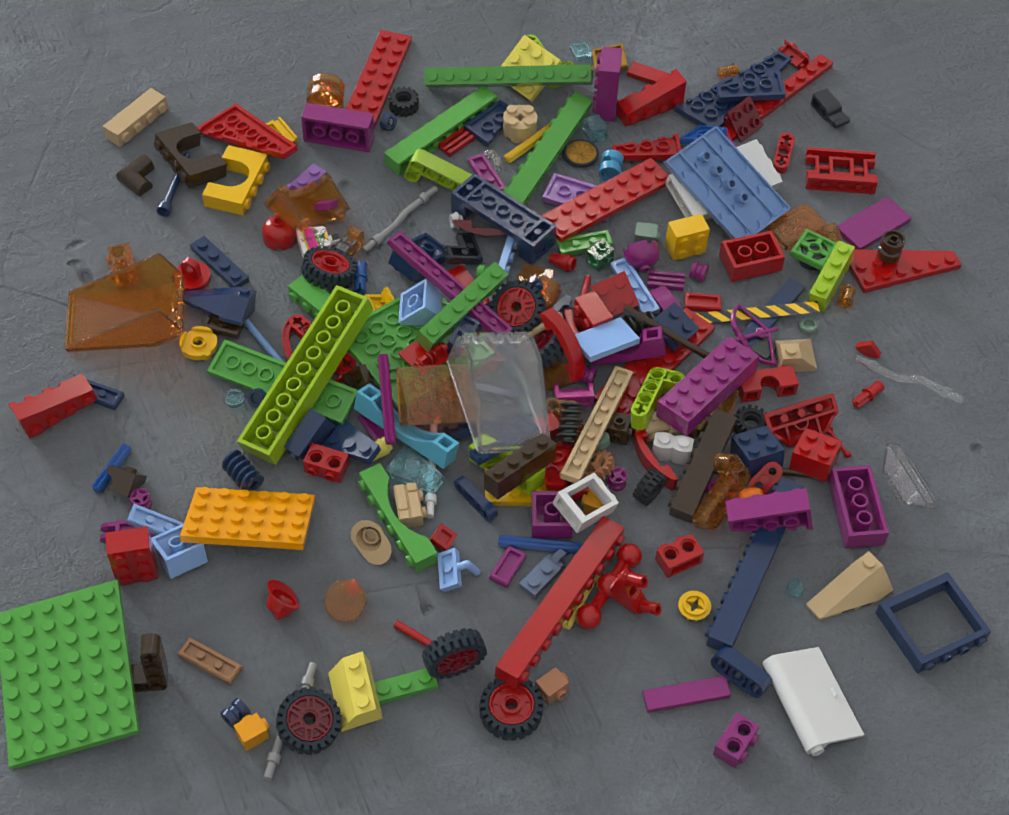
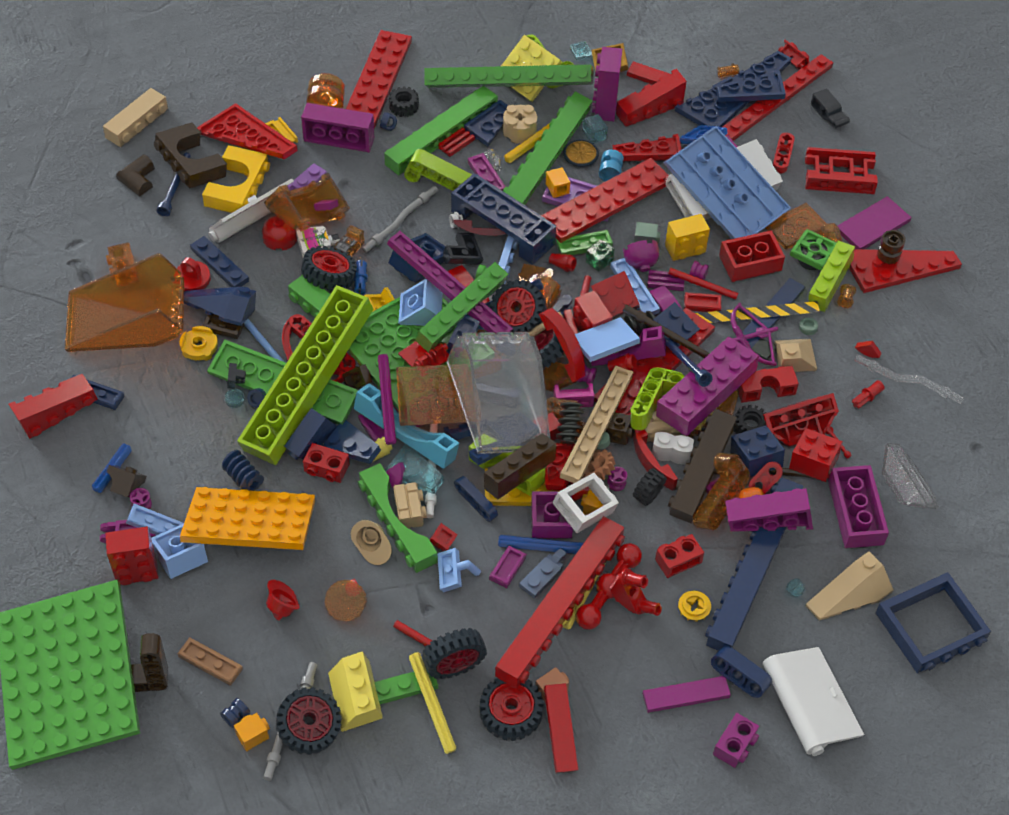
dark red hinge [723,96,763,142] -> none
none -> white door [208,178,294,243]
none -> black tile [227,363,246,389]
none -> magenta tile [386,462,405,488]
none -> light yellow axle [409,652,456,754]
none -> red tile [544,683,578,773]
none -> light orange brick [545,167,570,198]
none -> red cone [608,353,637,372]
none -> dark blue piece [665,340,713,387]
none -> red bar [668,267,738,300]

